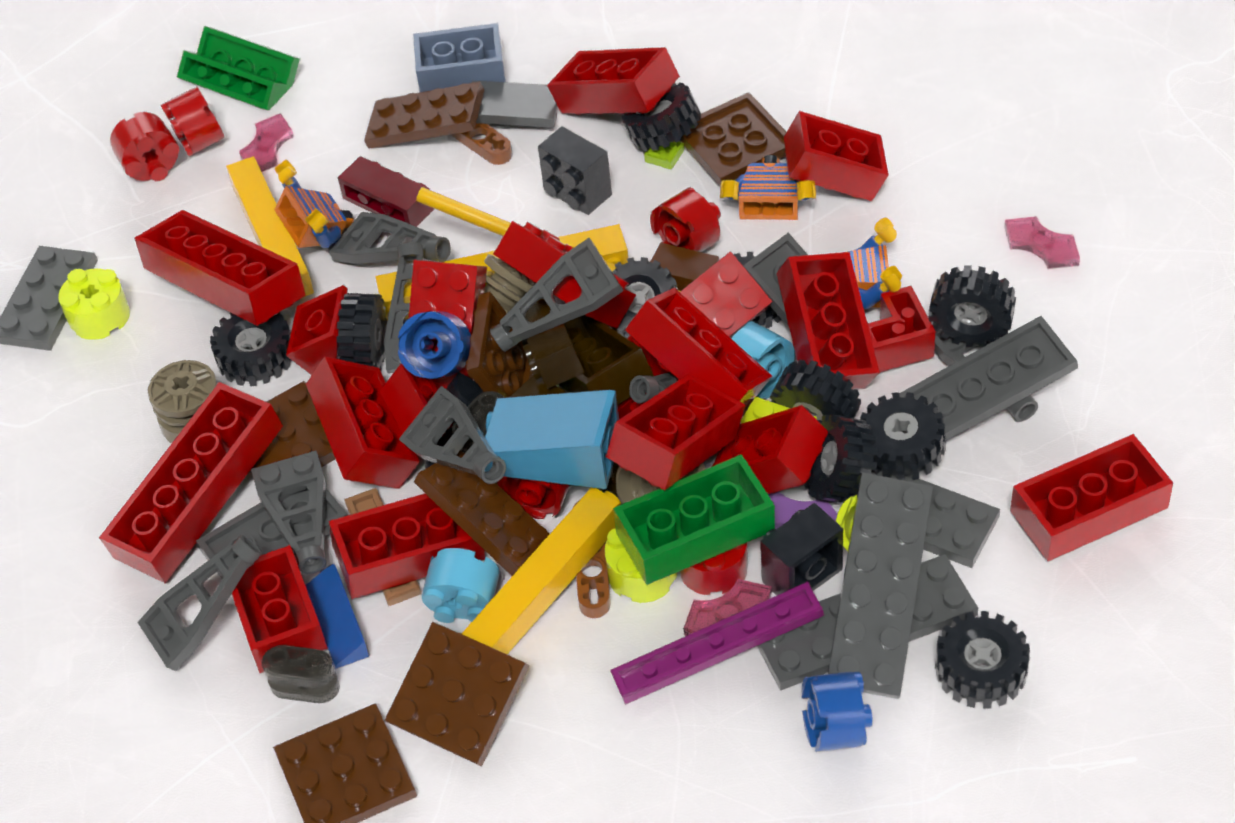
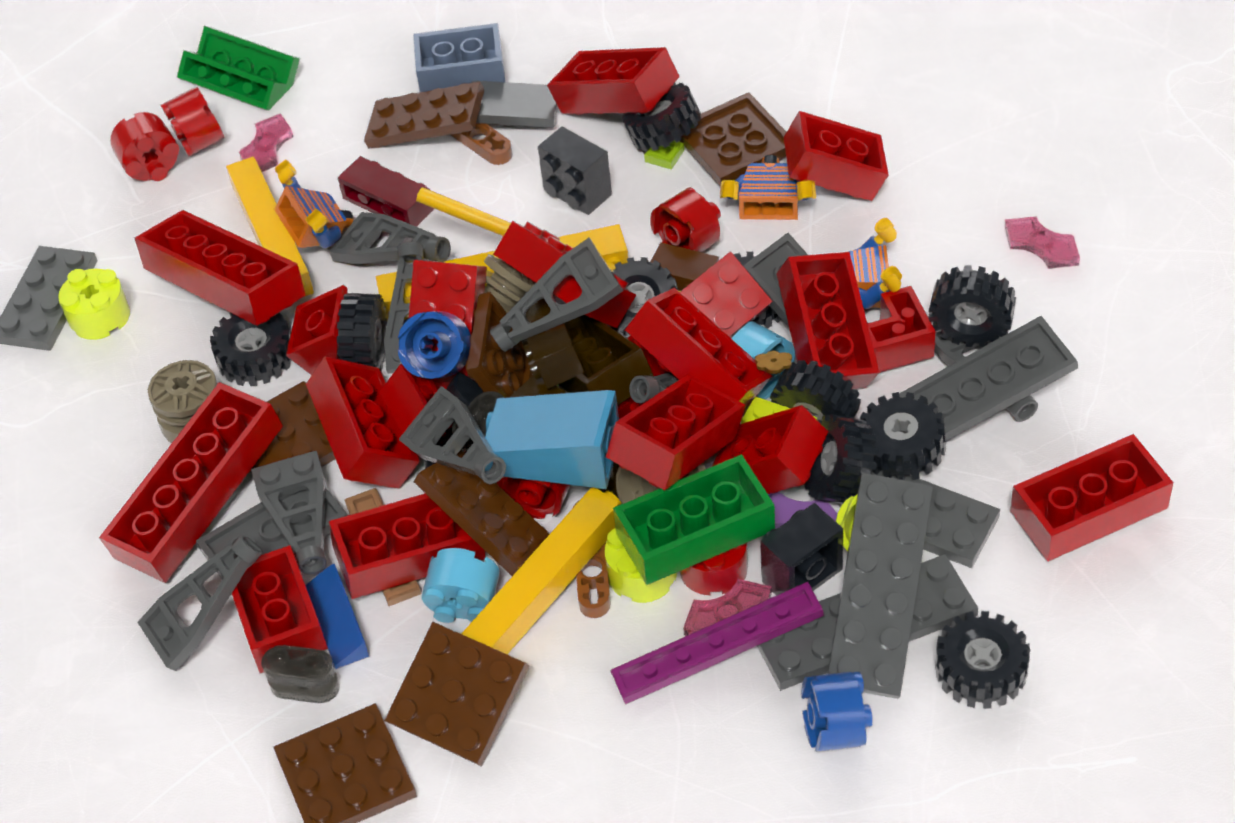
none -> pearl gold plant [755,351,792,374]

